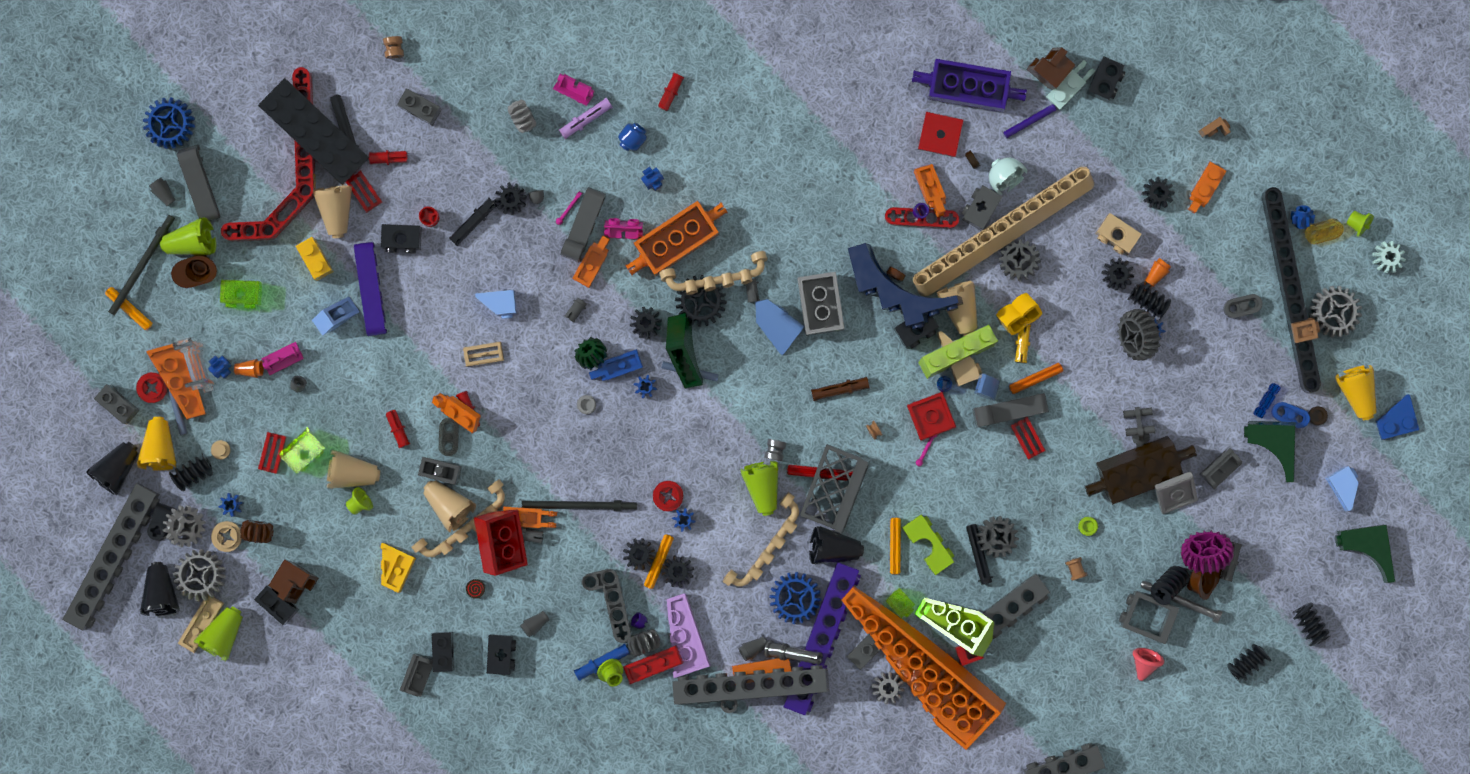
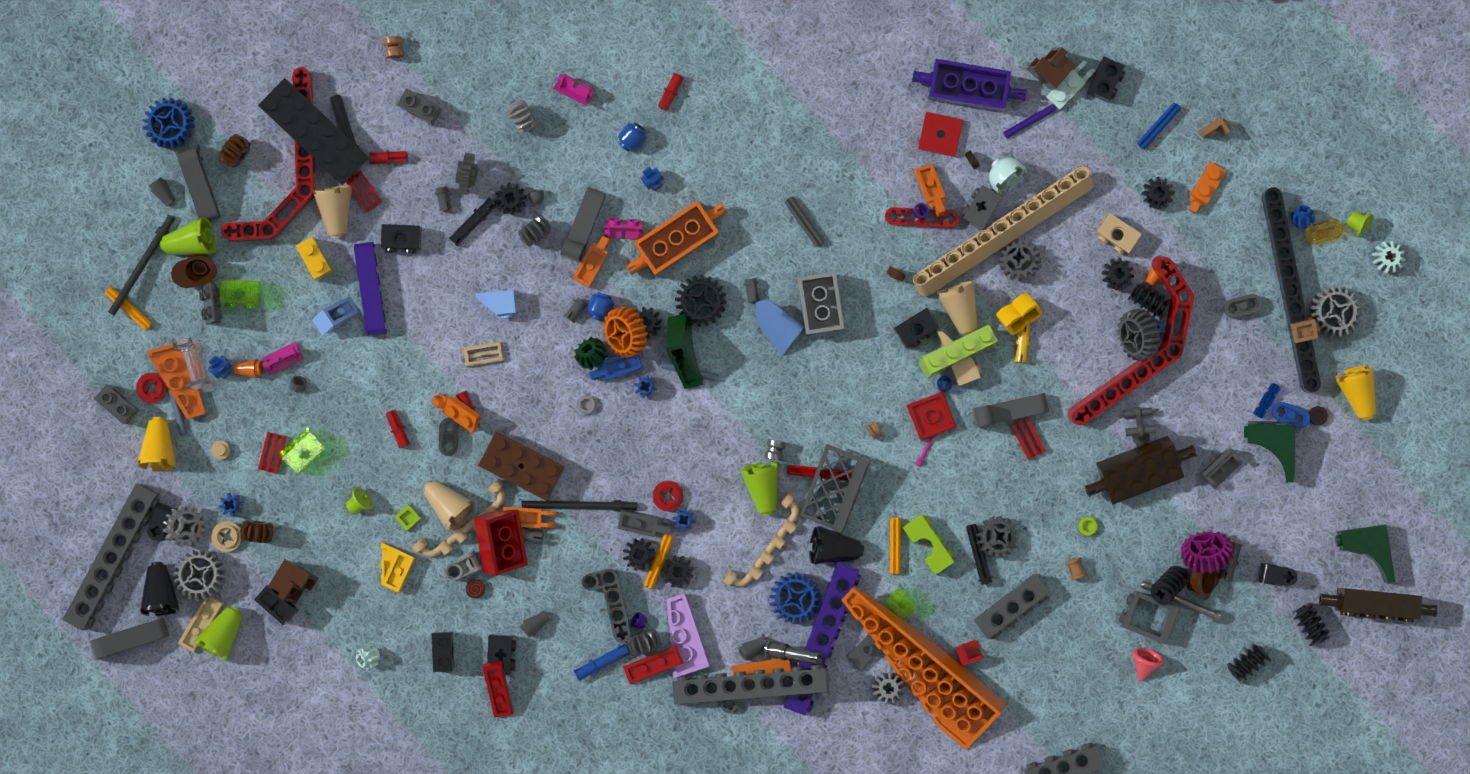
black cone [86,441,138,496] -> none
black piece [169,453,213,491] -> none
tan cone [327,450,380,489] -> none
dark grey hinge [400,653,433,697] -> none
dark grey brick [418,457,462,485] -> none
red wheel [419,206,440,227] -> none
dark pink hinge [556,191,583,225] -> none
lavender pin [559,98,613,140] -> none
lime piece [597,659,623,687] -> none
tan bar [659,251,767,295] -> none
reddish brown pin [811,377,870,401] -> none
dark blue arch [848,243,963,330] -> none
lime wedge [915,598,994,657] -> none
medium blue slope [974,374,1000,401] -> none
orange axle [1009,363,1063,394] -> none
light grey tile [1155,471,1198,514] -> none
light blue slope [1326,466,1359,511] -> none
blue wing [1376,394,1419,440] -> none
none -> dark grey beam [89,618,169,660]
none -> dark grey hinge [199,282,222,325]
none -> reddish brown gear [219,134,250,168]
none -> light aqua gear [356,645,380,670]
none -> lime tile [394,504,422,531]
none -> dark grey pin [435,186,452,211]
none -> light grey piece [445,551,483,581]
none -> dark grey gear [455,152,478,195]
none -> reddish brown piece [478,432,565,501]
none -> red tile [482,661,514,717]
none -> dark grey gear [519,216,551,246]
none -> blue head [587,292,615,321]
none -> orange gear [602,306,649,358]
none -> dark grey hinge [617,509,672,537]
none -> dark grey axle [785,197,824,247]
none -> red beam [1067,255,1194,425]
none -> blue axle [1137,102,1181,150]
none -> black piece [1258,563,1298,586]
none -> dark brown brick [1319,587,1438,622]

